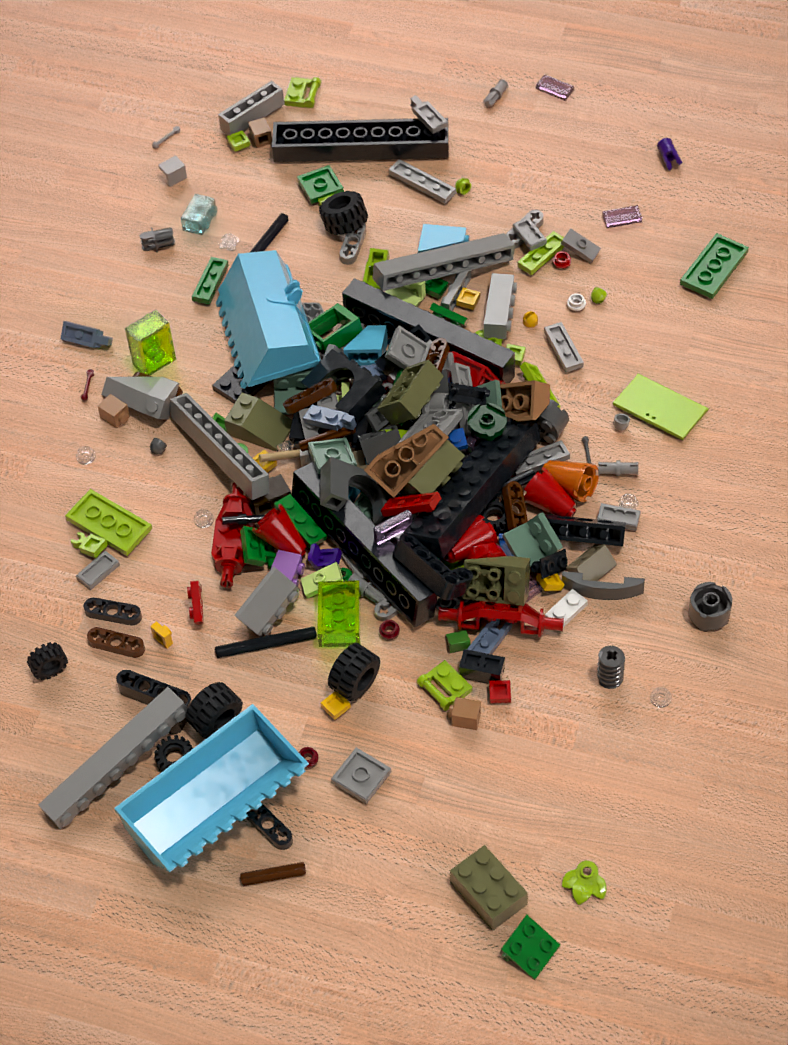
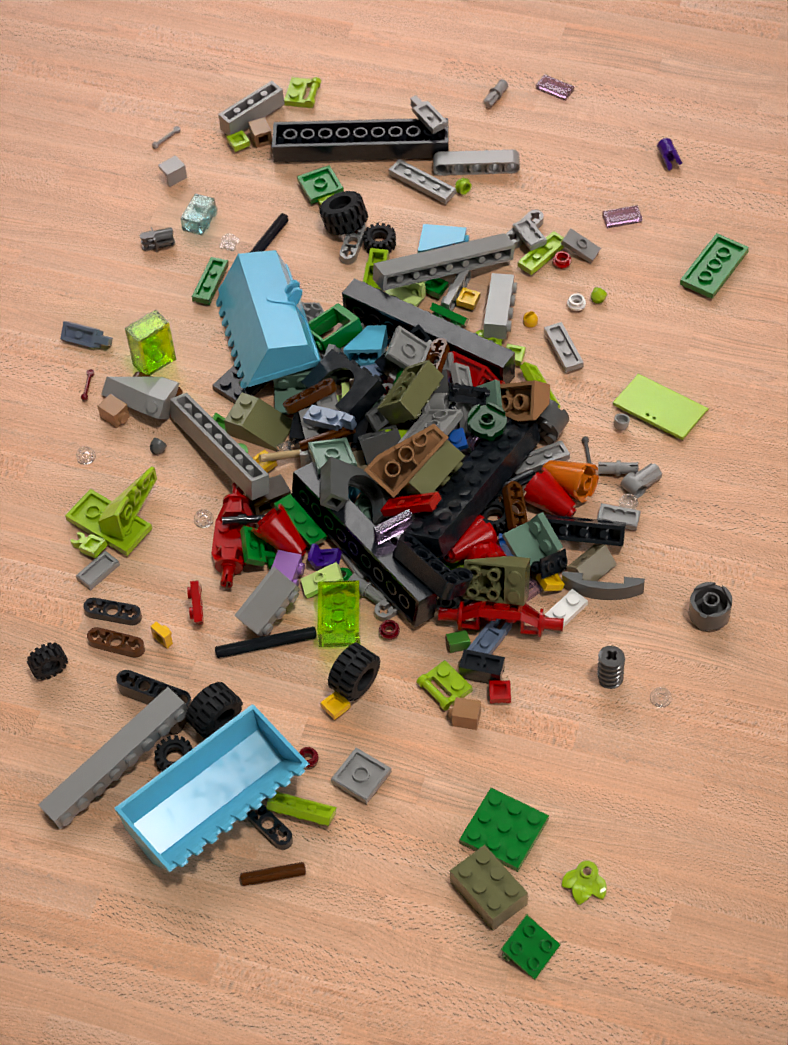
none -> lime wedge [98,466,157,540]
none -> lime plate [267,791,336,826]
none -> black tyre [363,223,396,254]
none -> light grey beam [433,149,520,176]
none -> green plate [459,788,549,872]
none -> light grey piece [621,463,662,499]

